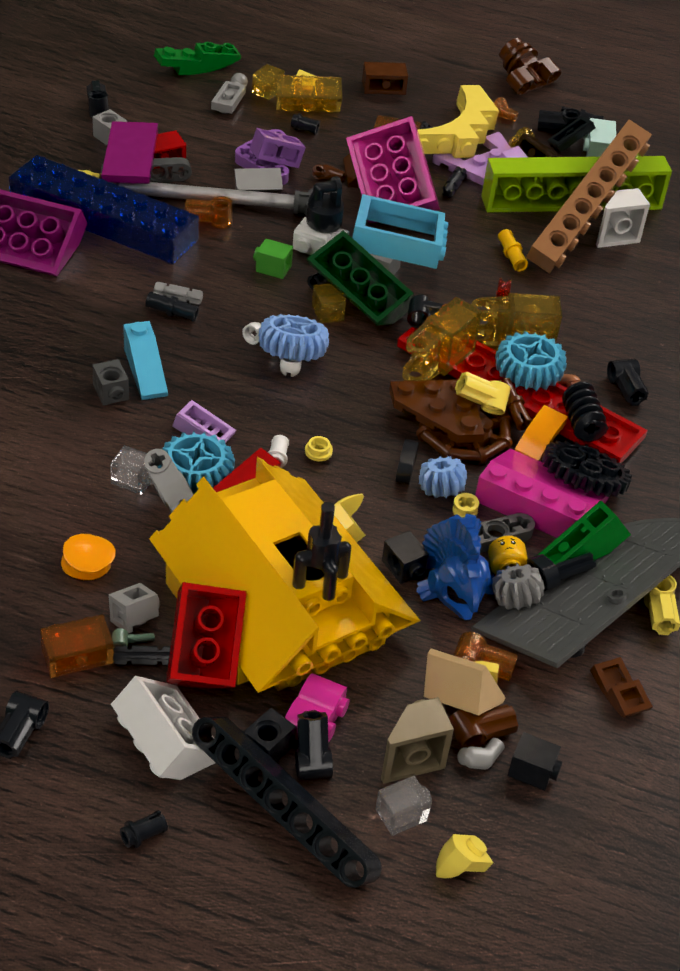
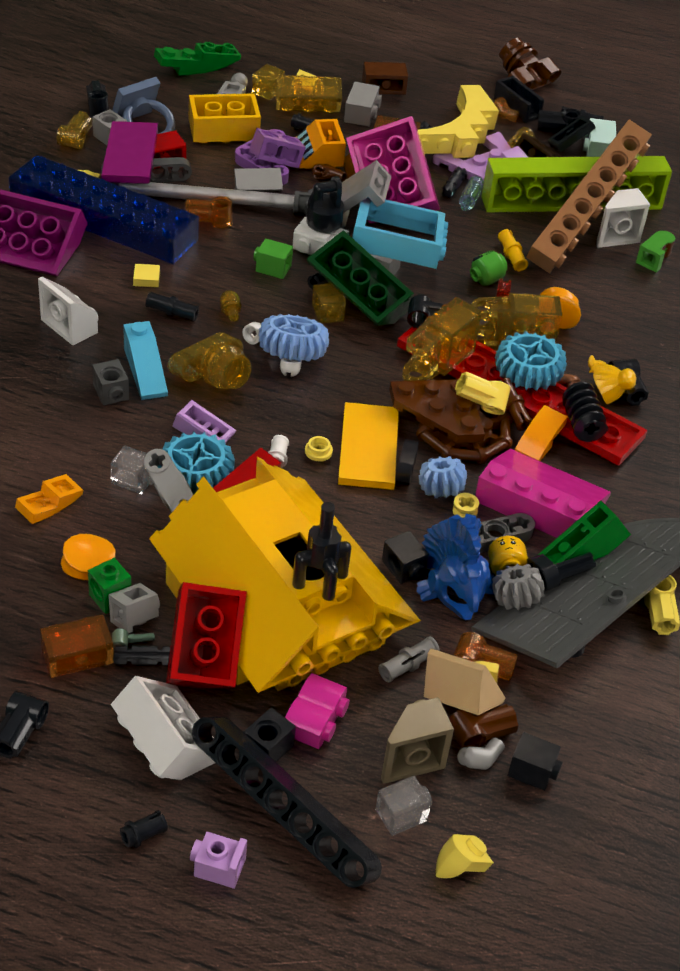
light grey axle [153,282,203,305] -> none
black piece [295,710,333,781] -> none
light yellow plate [334,494,365,542] -> none
black gear [541,440,632,497] -> none
reddish brown slope [590,657,653,718] -> none
none -> light orange slope [15,474,83,524]
none -> white slope [38,277,98,345]
none -> clear yellow piece [57,111,93,150]
none -> green brick [88,557,131,614]
none -> sand blue tile [112,77,175,134]
none -> light yellow tile [133,264,160,287]
none -> clear yellow beam [168,332,251,389]
none -> yellow brick [189,93,261,143]
none -> lavender brick [190,832,247,889]
none -> clear yellow cylinder [220,290,242,322]
none -> light orange slope [296,119,346,169]
none -> yellow tile [338,402,399,490]
none -> light grey panel [340,160,391,228]
none -> light grey brick [344,82,382,127]
none -> light grey pin [378,636,440,683]
none -> clear light blue cylinder [459,176,484,211]
none -> bright green head [470,250,508,286]
none -> black window [494,76,544,123]
none -> light orange piece [538,287,581,329]
none -> yellow hair [588,355,637,405]
none -> bright green leg [636,231,675,272]

